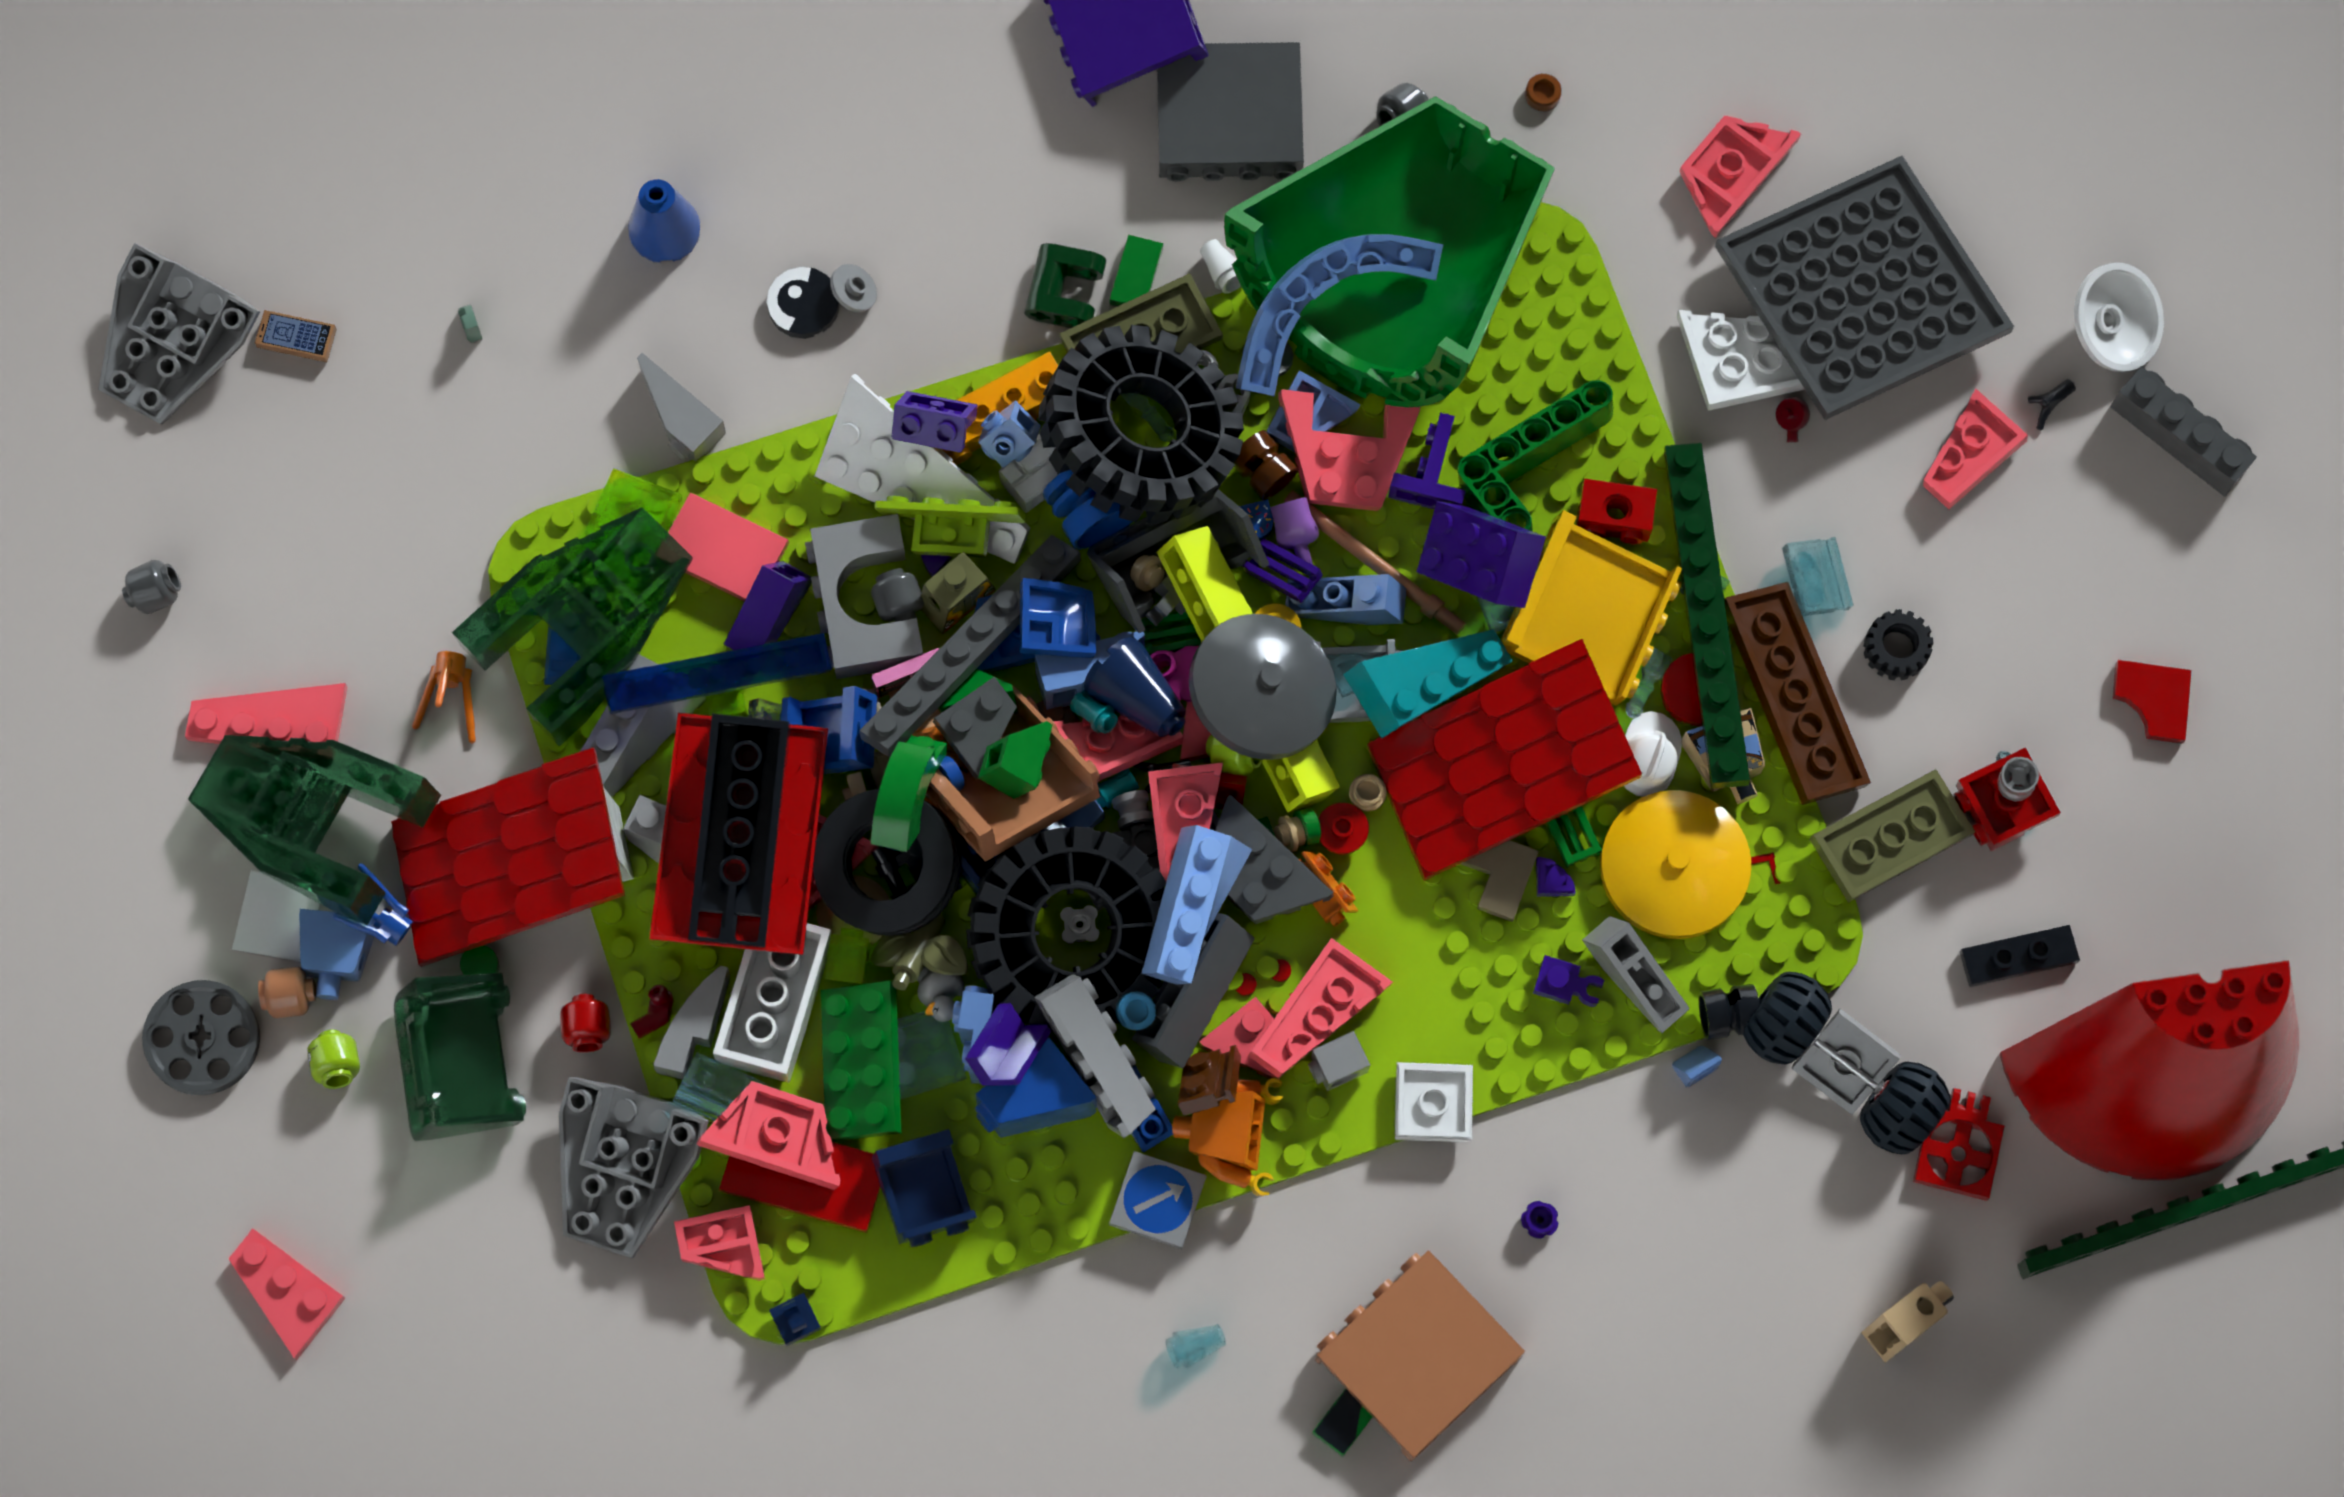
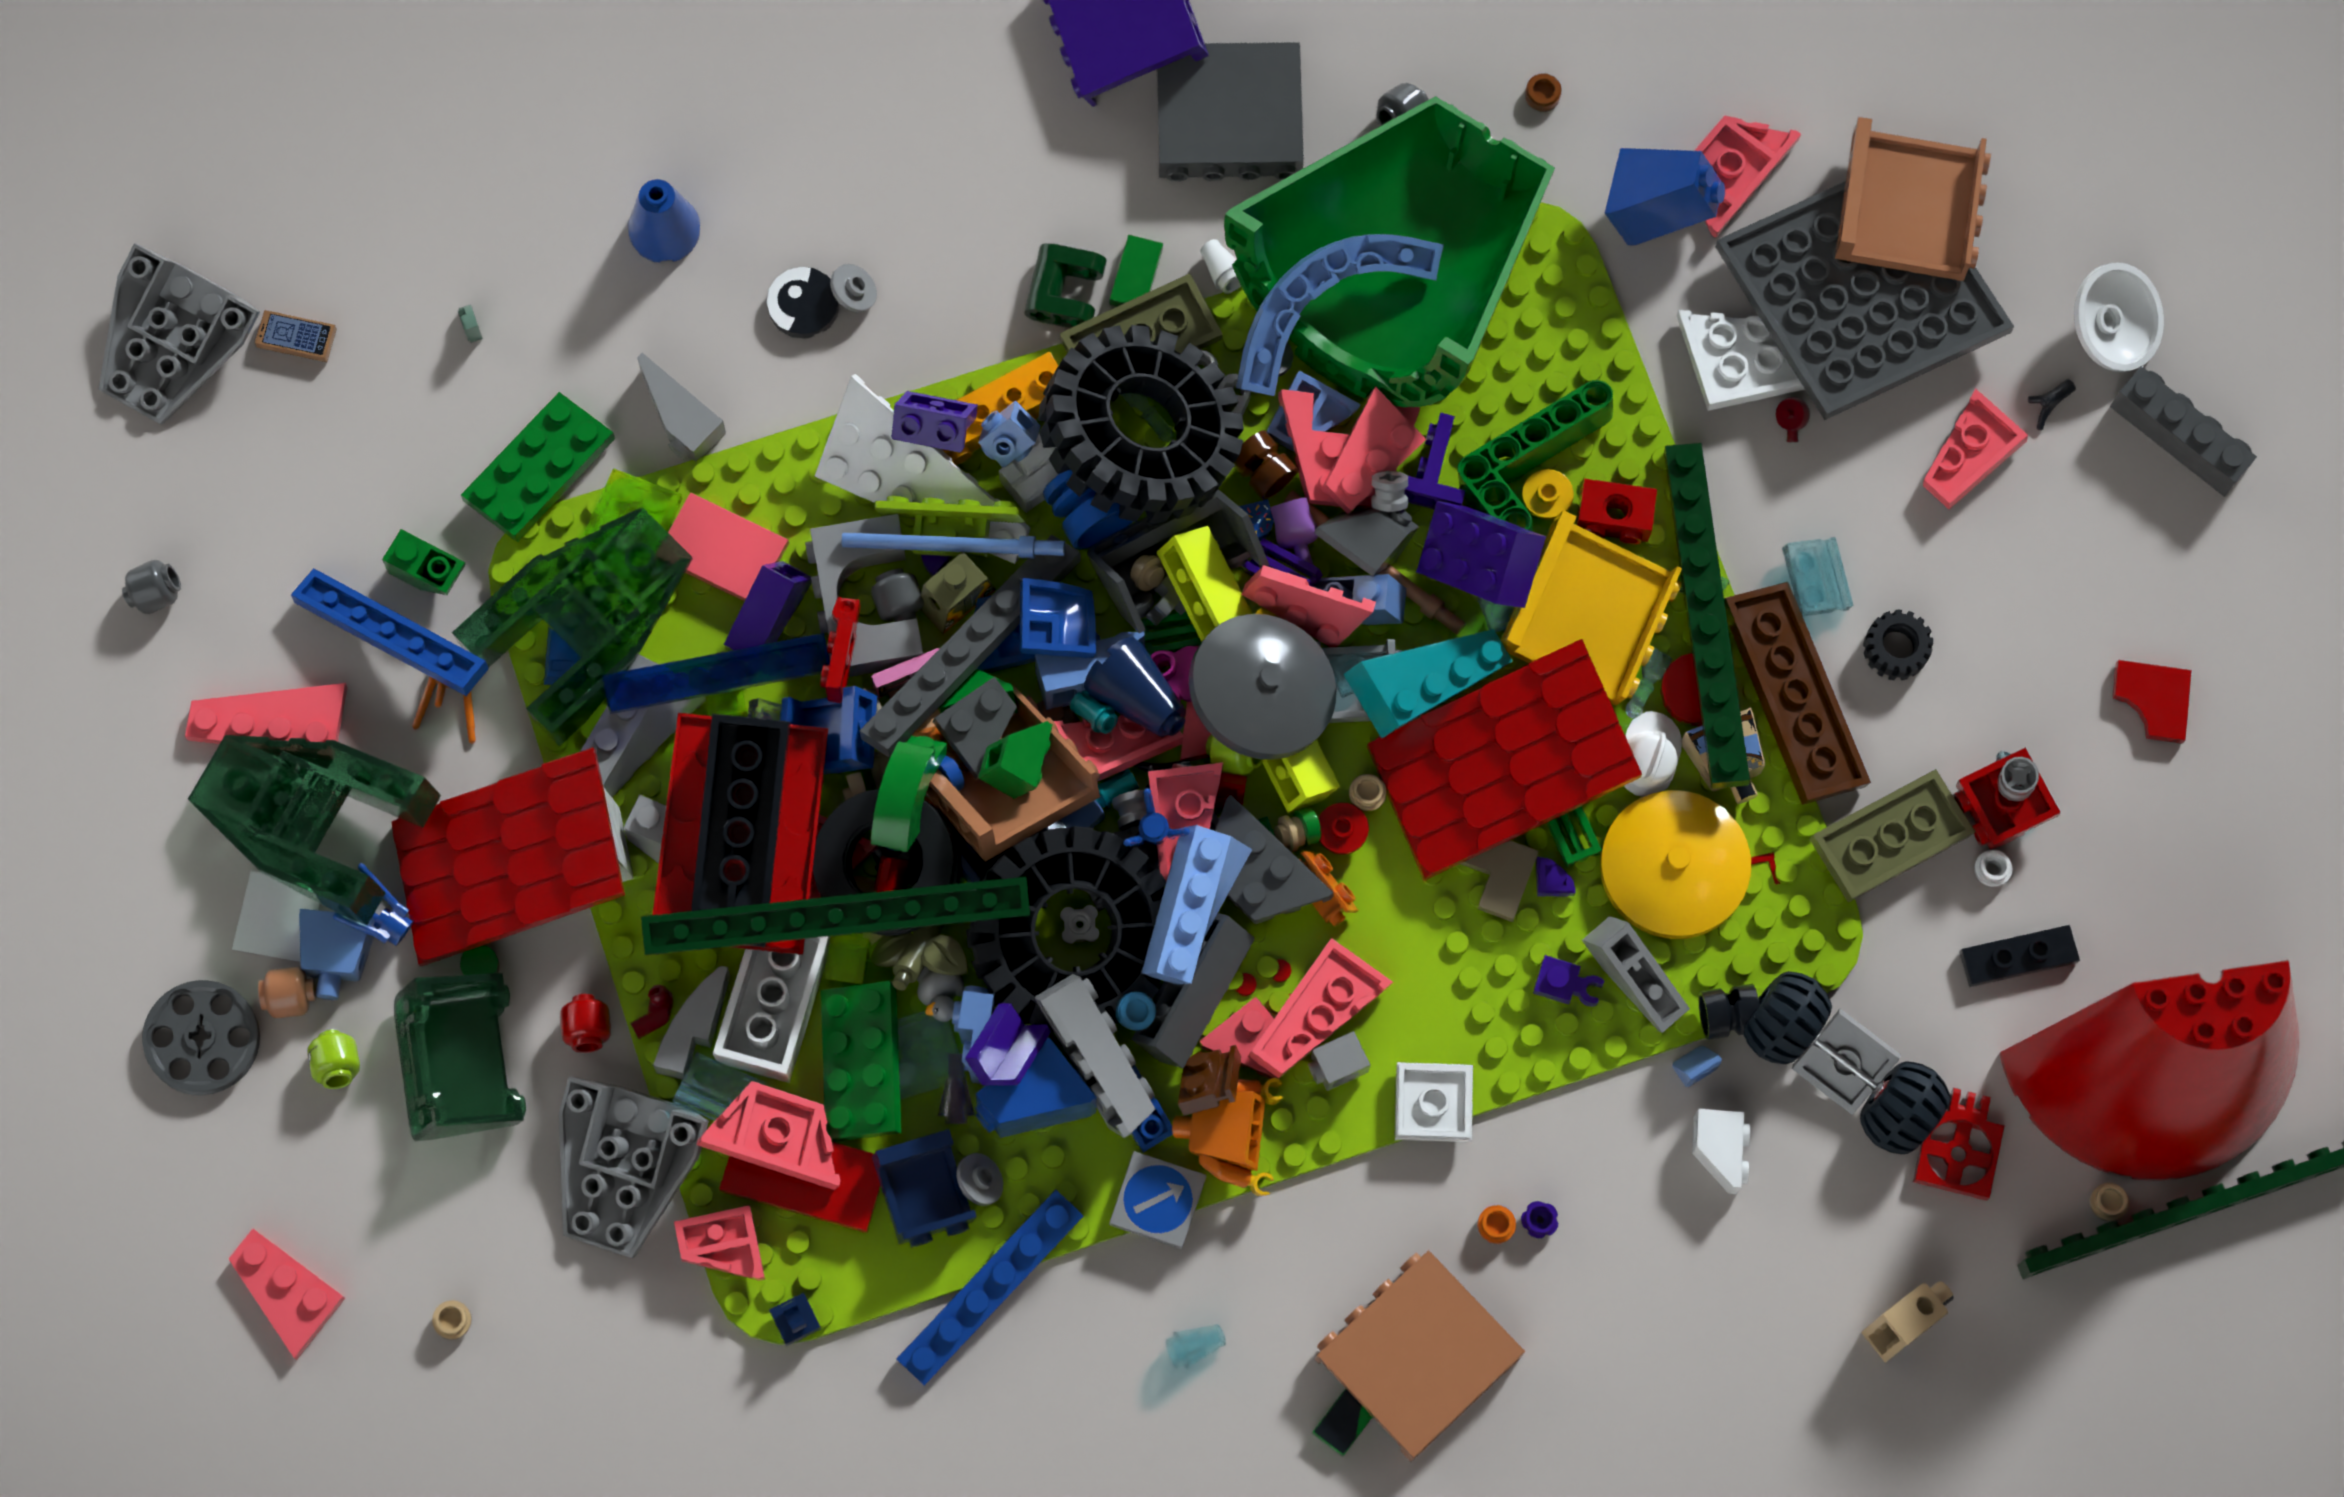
none -> blue plate [291,568,489,696]
none -> green slope [382,529,466,595]
none -> tan plate [432,1300,472,1340]
none -> green plate [461,392,615,542]
none -> dark green plate [641,877,1030,956]
none -> red hinge [820,597,861,703]
none -> medium blue bar [842,533,1065,559]
none -> red slope [874,855,909,892]
none -> blue plate [896,1189,1084,1386]
none -> cone [937,1053,975,1124]
none -> light grey piece [957,1153,1003,1206]
none -> blue plant [1124,788,1190,846]
none -> coral wing [1241,565,1376,647]
none -> dark grey slope [1314,508,1419,576]
none -> coral wing [1322,386,1426,514]
none -> light grey wheel [1372,471,1408,512]
none -> orange plate [1477,1205,1516,1244]
none -> yellow piece [1522,469,1574,520]
none -> blue slope [1605,148,1725,246]
none -> white slope [1692,1109,1750,1194]
none -> nougat panel [1835,117,1991,281]
none -> white plate [1974,849,2013,887]
none -> tan plate [2090,1183,2129,1221]

